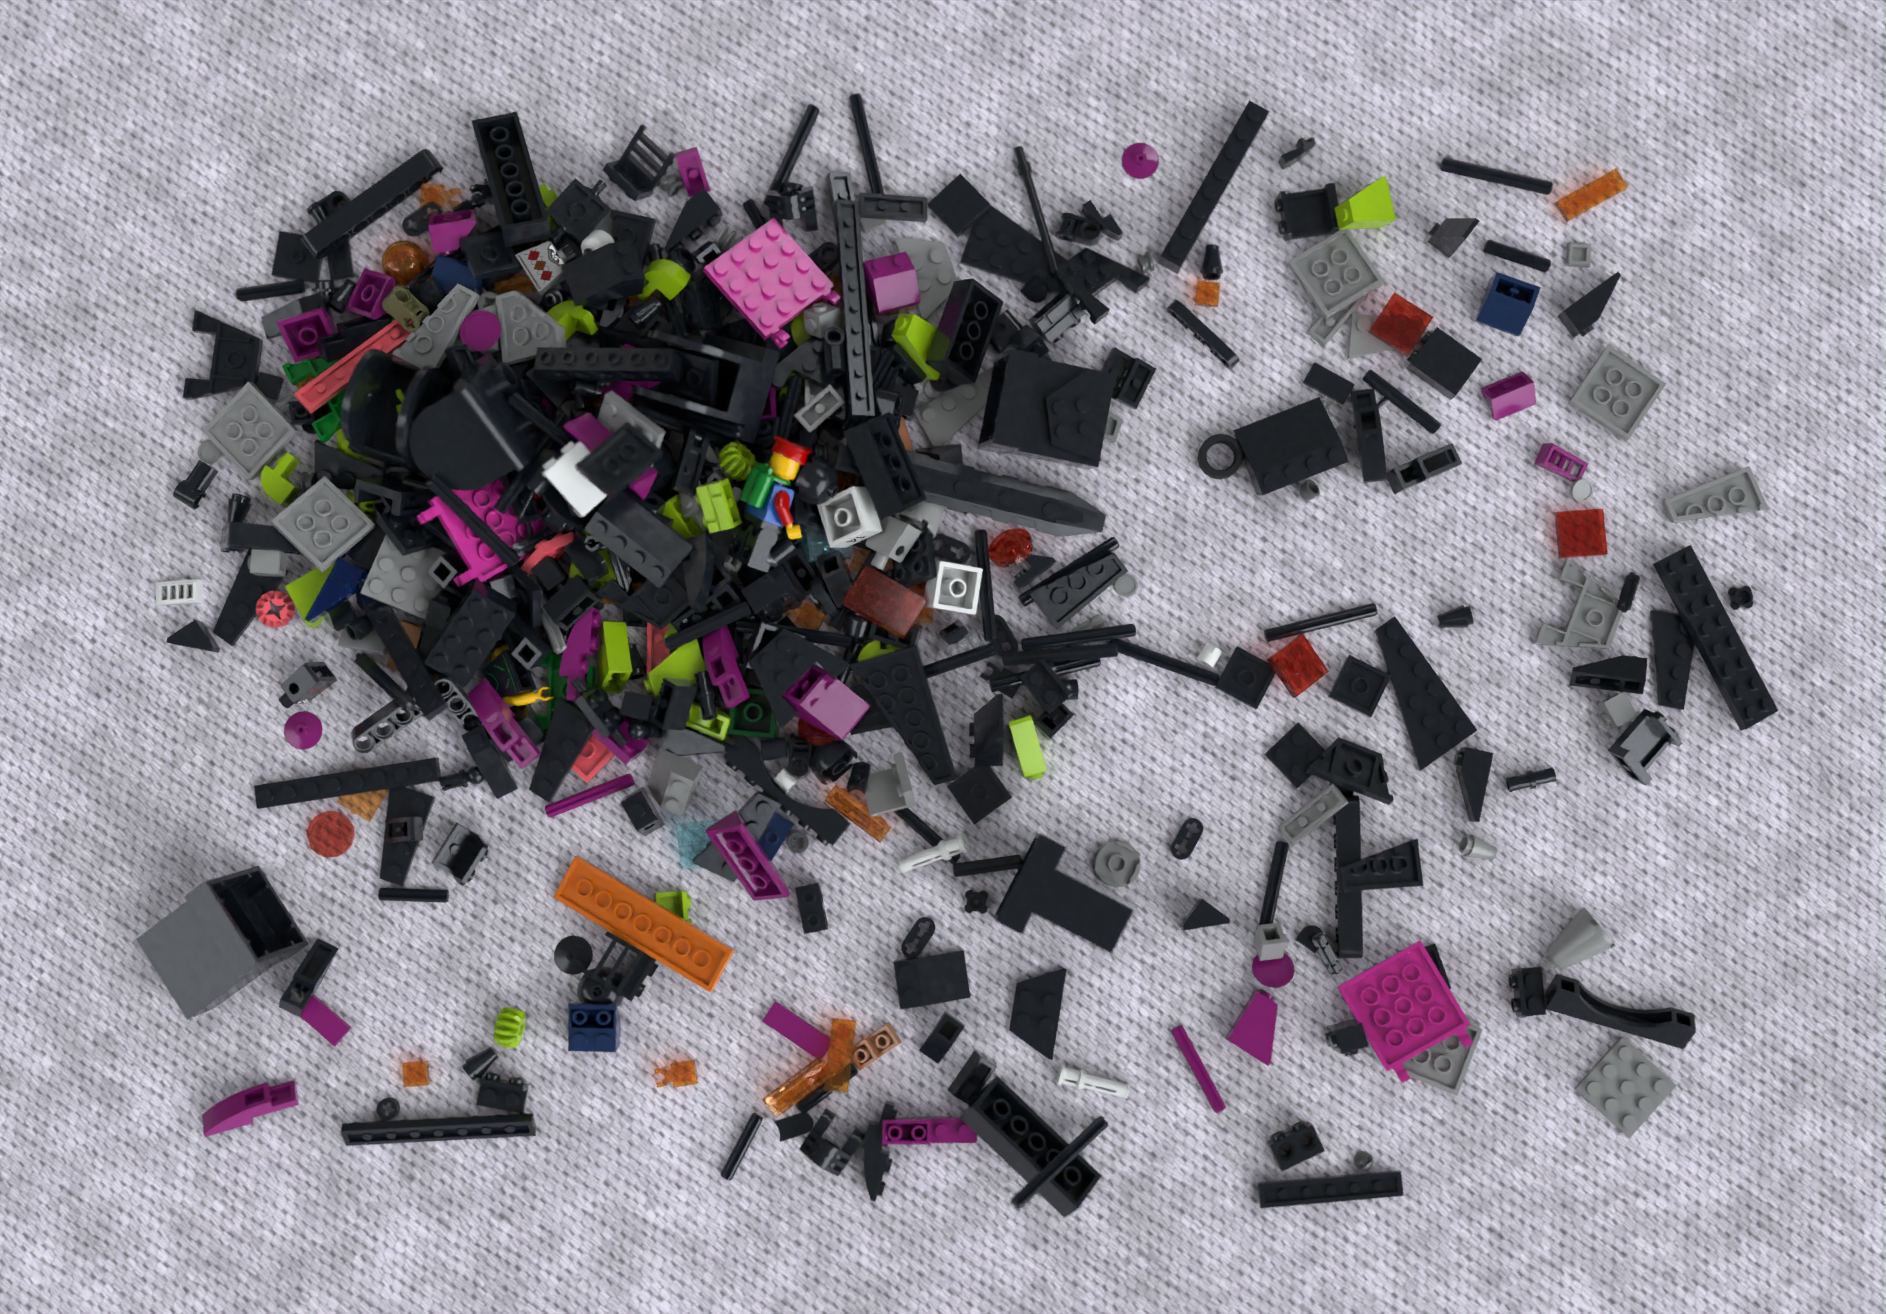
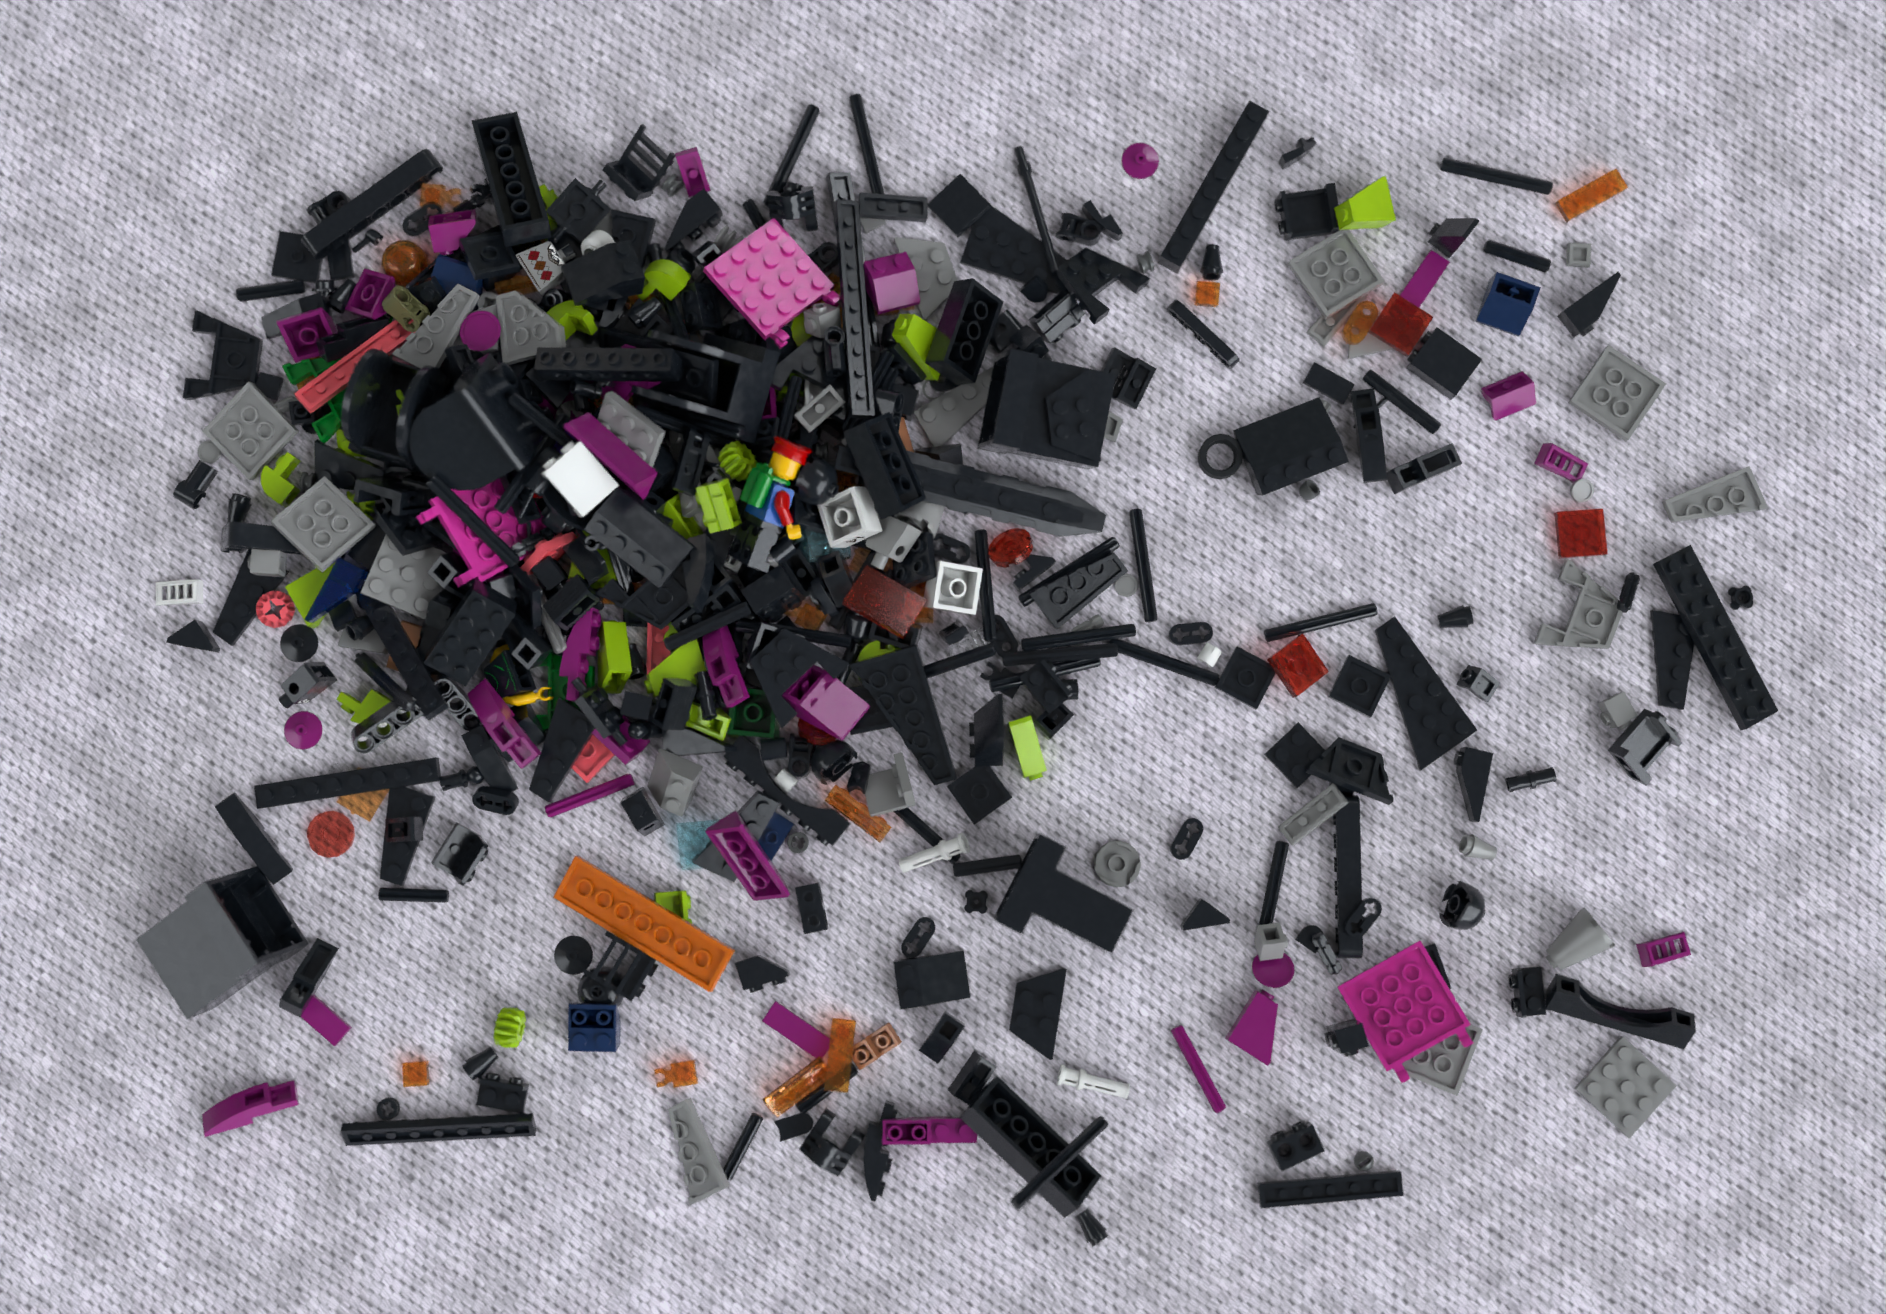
black plate [576,422,663,500] -> none
black wing [1336,839,1423,892] -> none
black slope [1570,655,1647,695] -> none
none -> black slope [215,792,293,885]
none -> black piece [280,624,318,662]
none -> lime brick [336,689,392,723]
none -> black hand [352,229,384,253]
none -> black beam [472,786,519,815]
none -> light grey wing [668,1098,730,1206]
none -> black slope [735,955,790,993]
none -> black cone [1076,1208,1108,1247]
none -> black axle [1129,509,1158,623]
none -> black beam [1168,622,1213,646]
none -> clear orange plate [1342,301,1378,345]
none -> black beam [1344,898,1382,938]
none -> magenta tile [1392,250,1450,319]
none -> black cylinder [1439,881,1485,930]
none -> black bracket [1457,665,1500,702]
none -> magenta slope [1636,932,1691,967]

